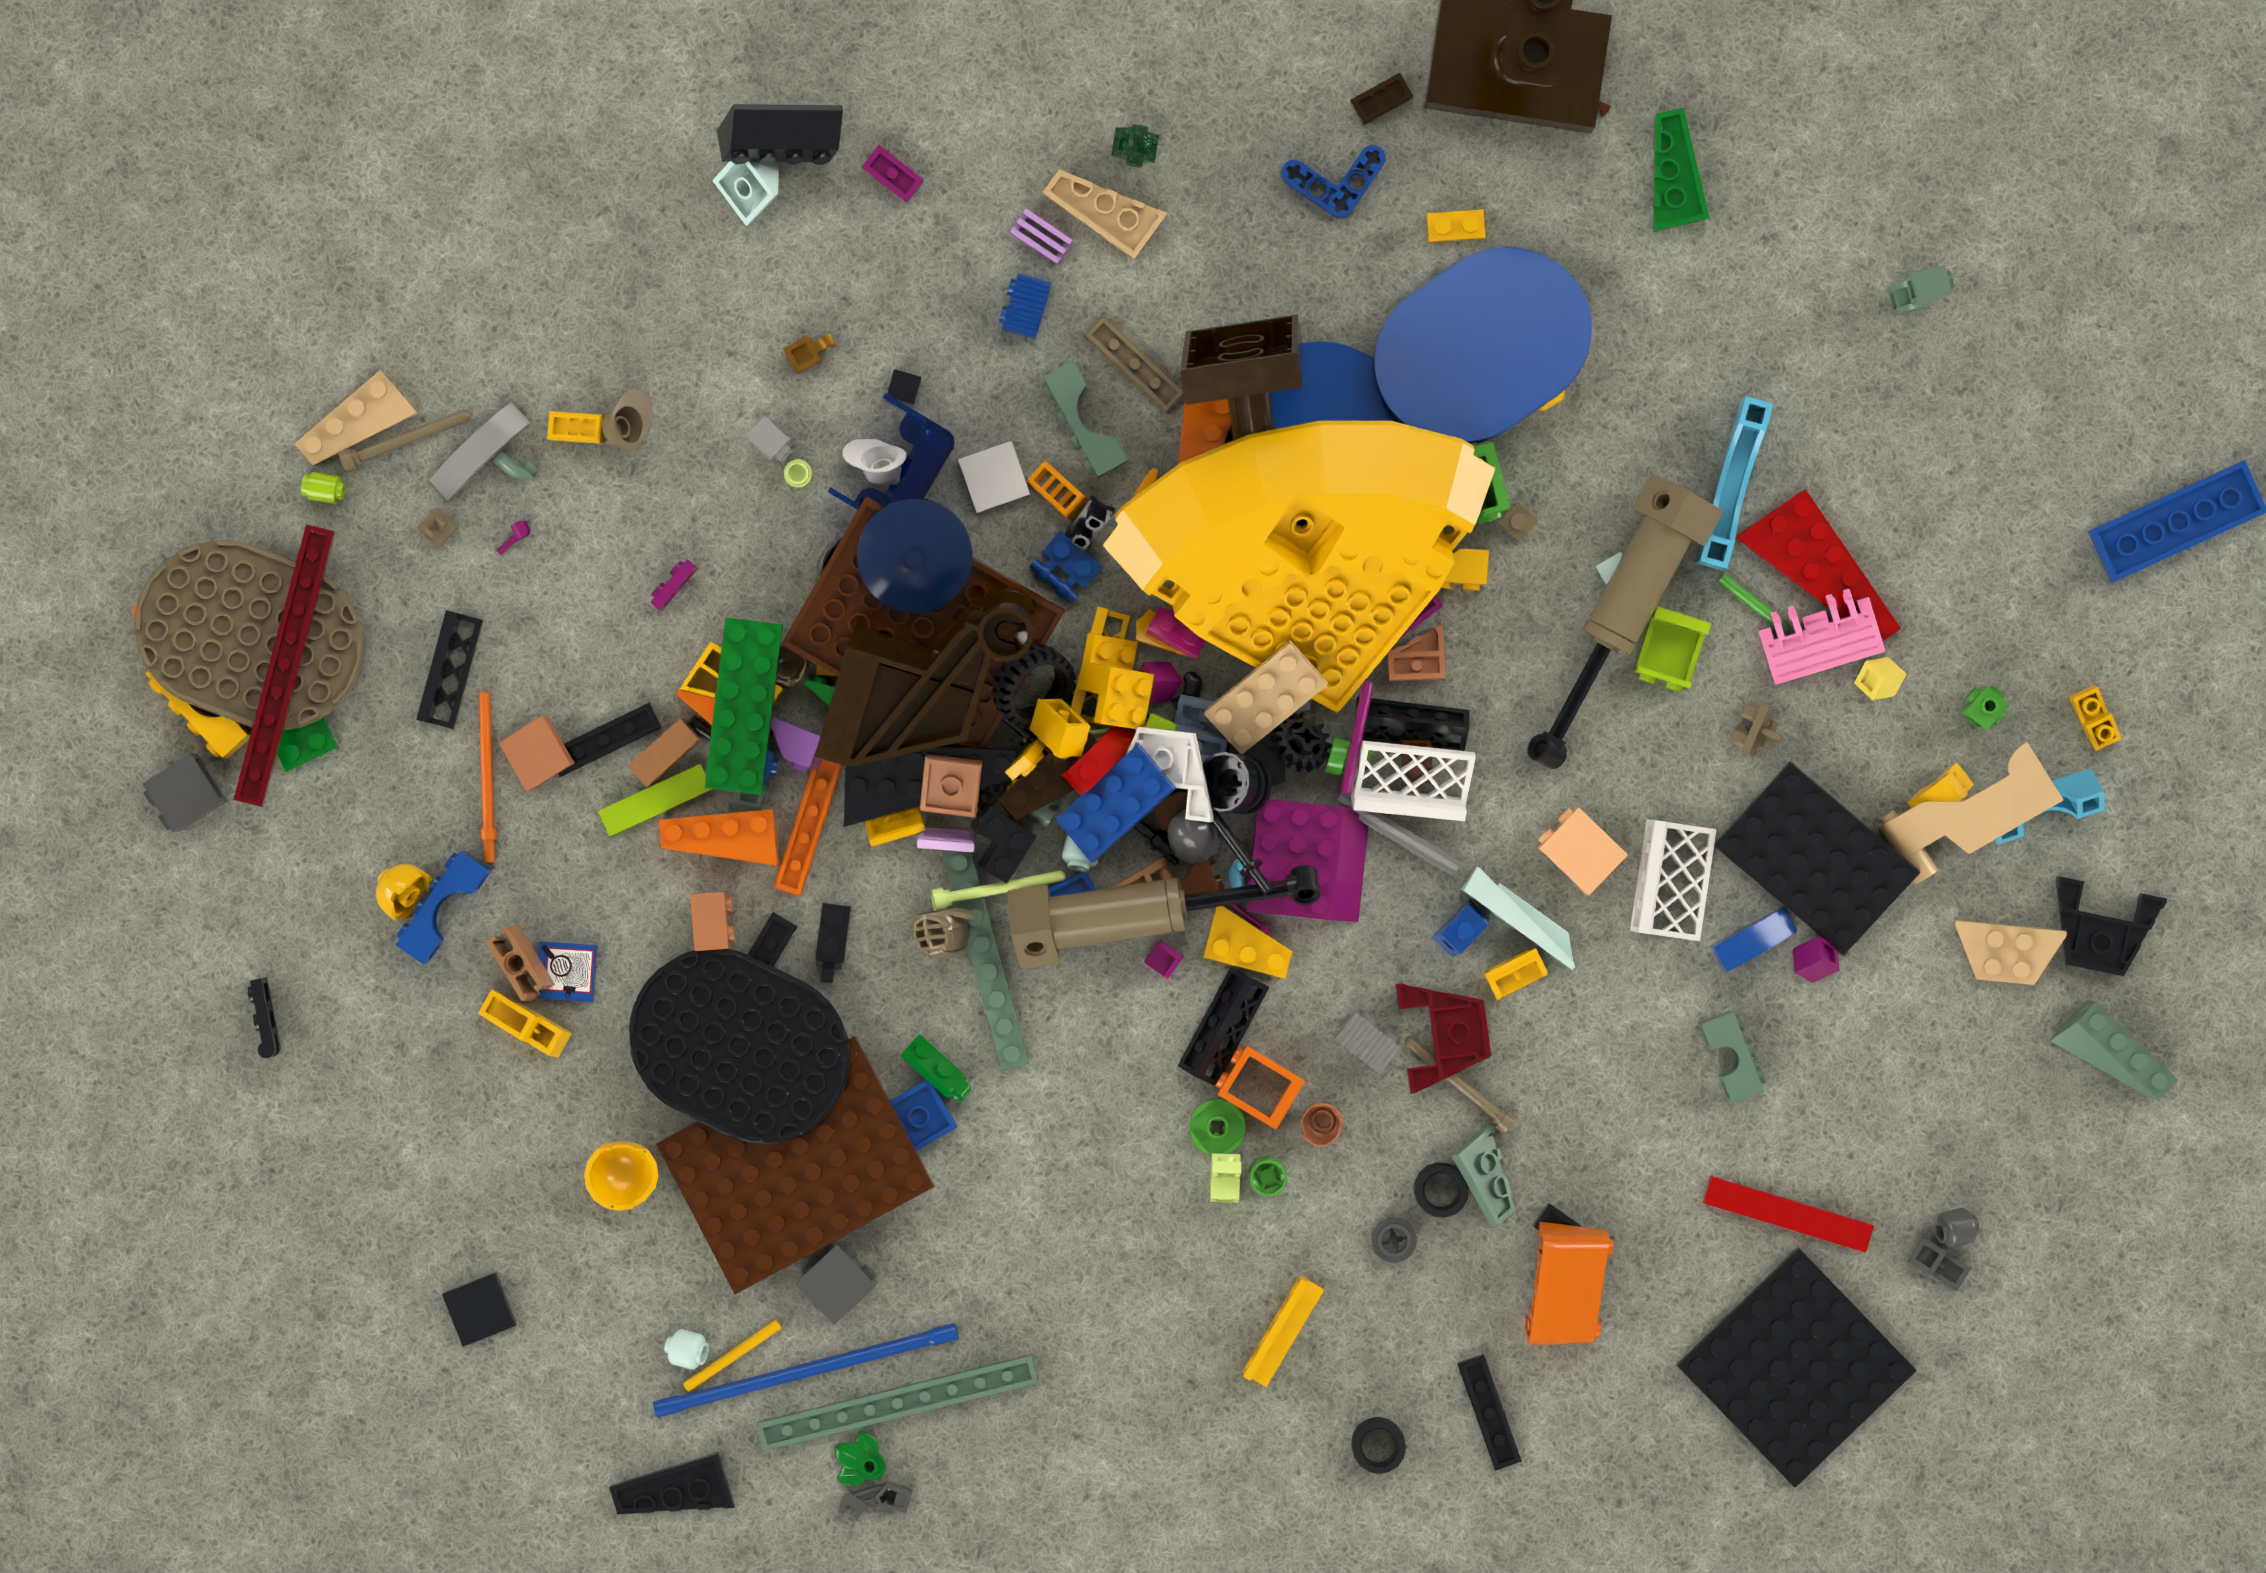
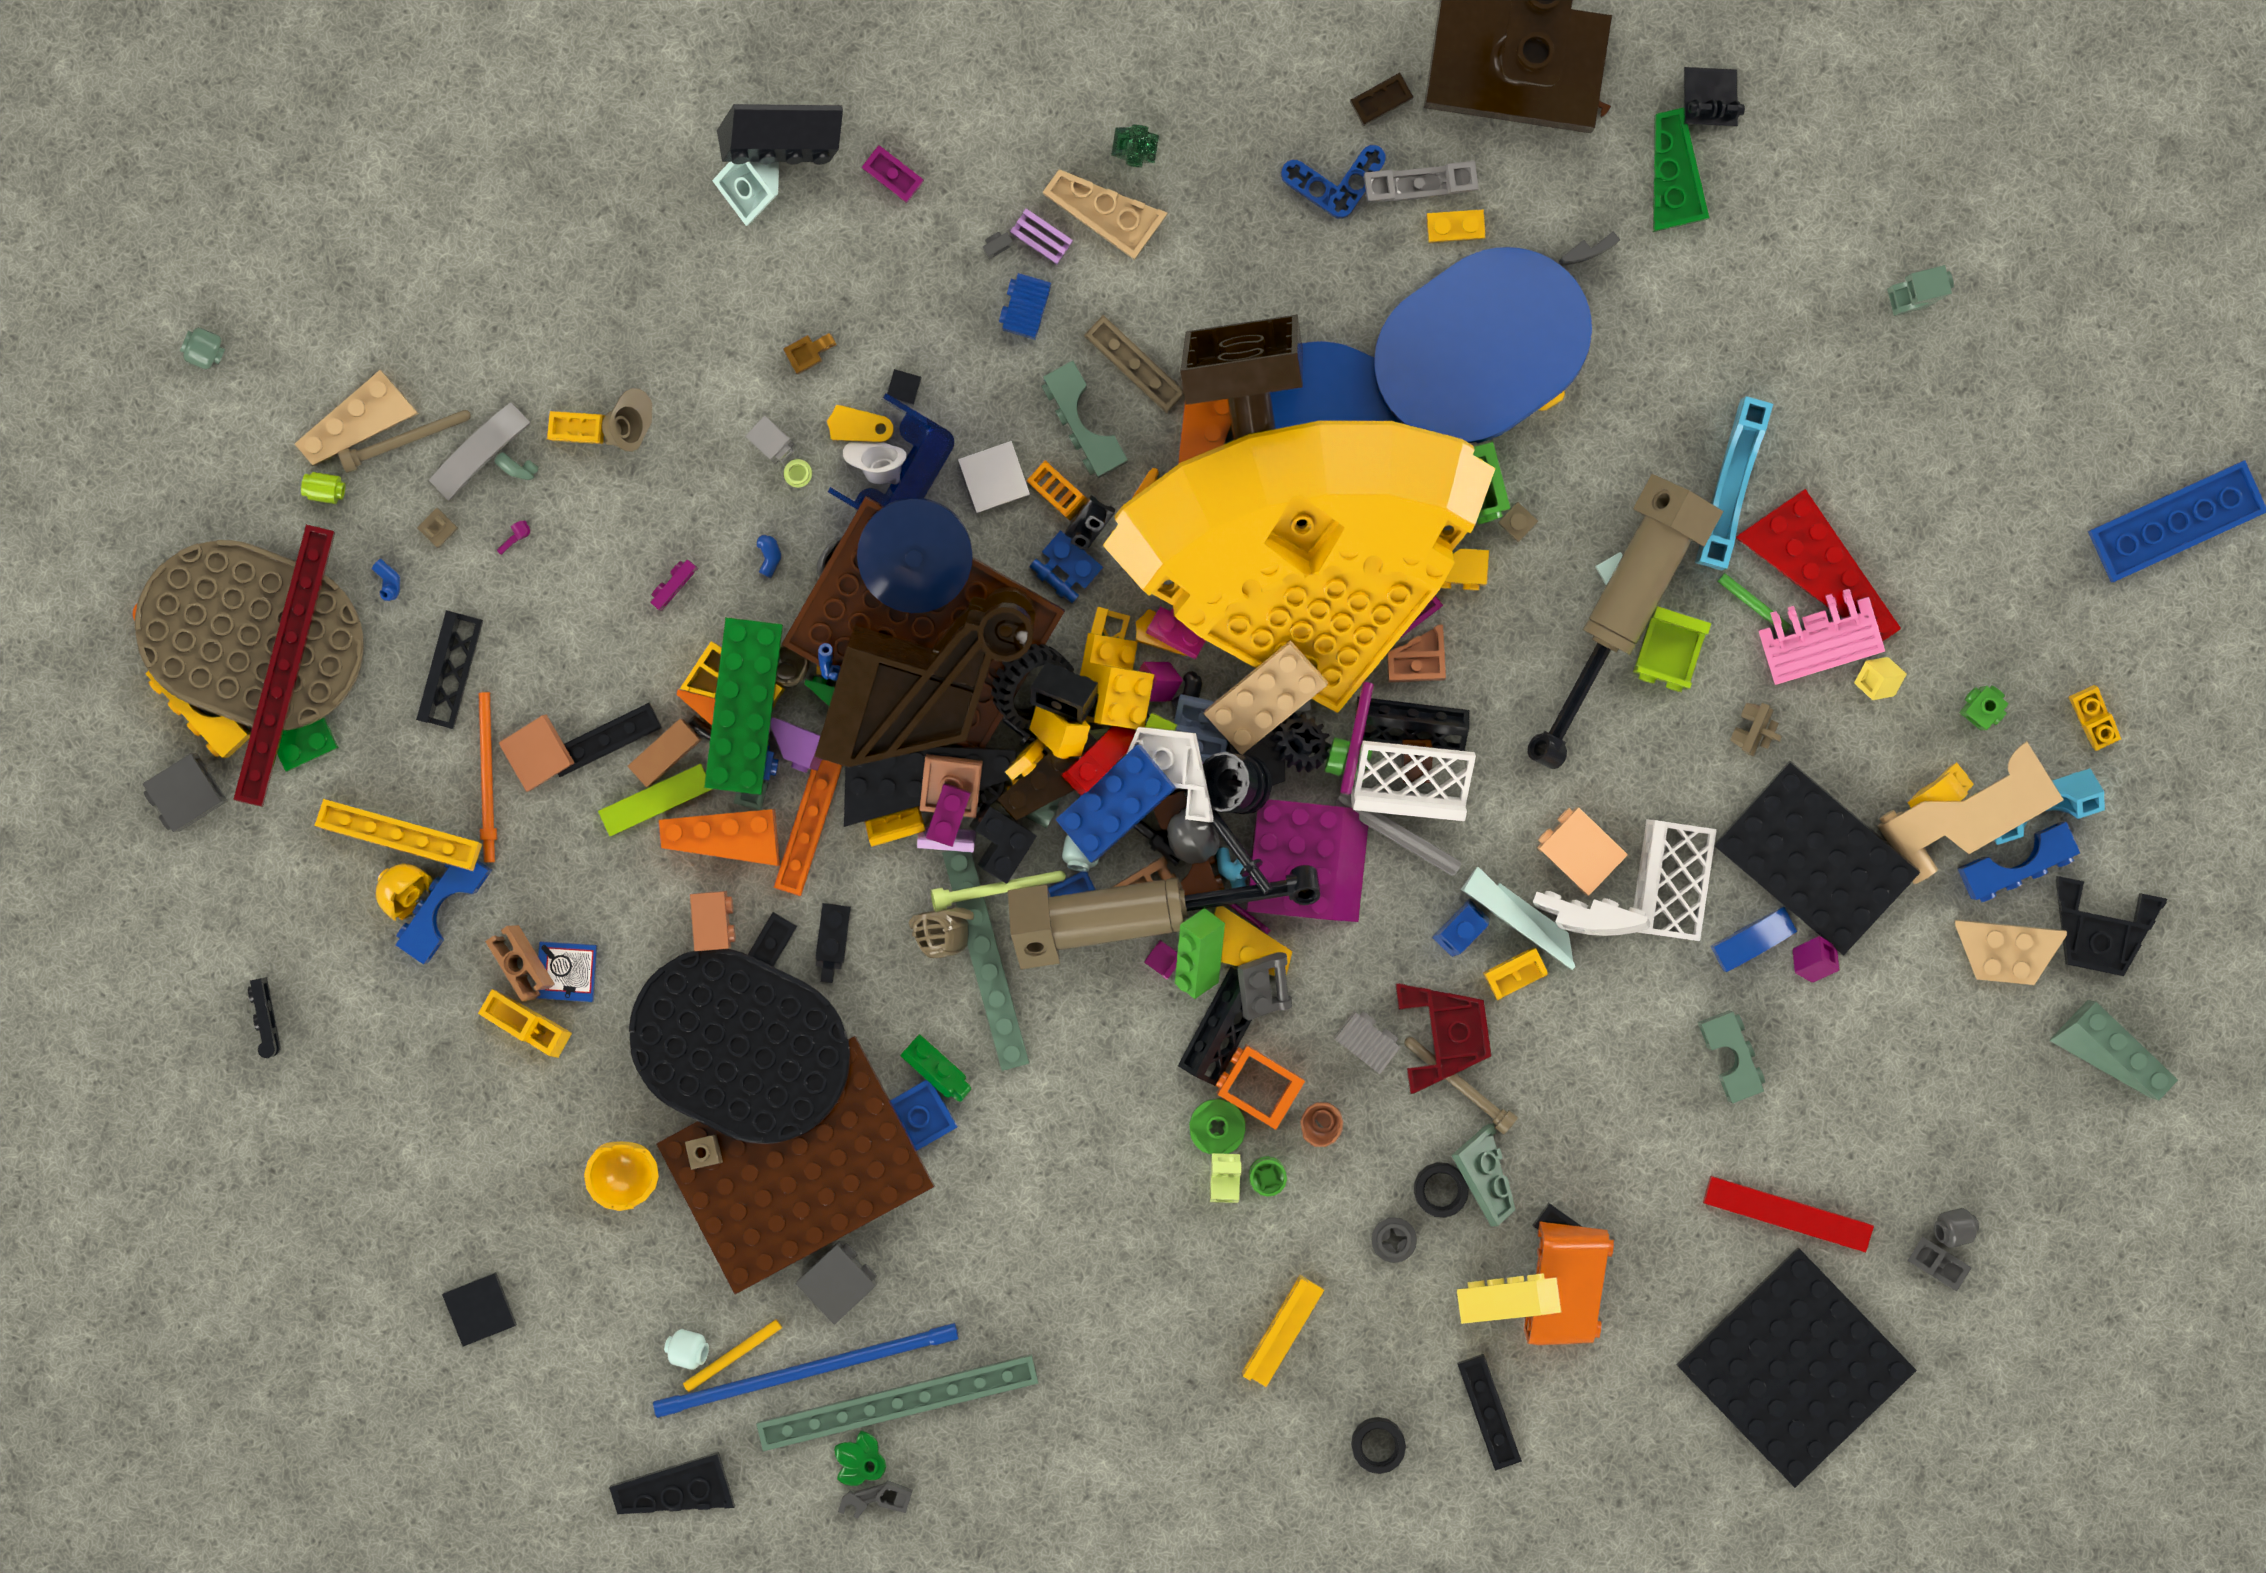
none -> sand green head [180,327,225,370]
none -> yellow plate [314,799,482,871]
none -> blue arm [372,559,400,601]
none -> dark tan plate [685,1134,723,1170]
none -> blue arm [757,535,781,578]
none -> blue arm [818,643,841,681]
none -> yellow piece [827,405,894,442]
none -> magenta plate [926,783,971,847]
none -> dark grey plate [983,232,1013,260]
none -> black brick [1030,662,1098,724]
none -> bright green brick [1175,908,1225,999]
none -> medium azure arm [1215,848,1244,881]
none -> dark grey plate [1237,952,1292,1020]
none -> light grey slope [1364,161,1479,202]
none -> light yellow brick [1457,1273,1561,1324]
none -> white slope [1533,891,1651,936]
none -> dark grey slope [1559,231,1620,265]
none -> black hinge [1684,67,1745,127]
none -> blue arch [1957,822,2080,902]

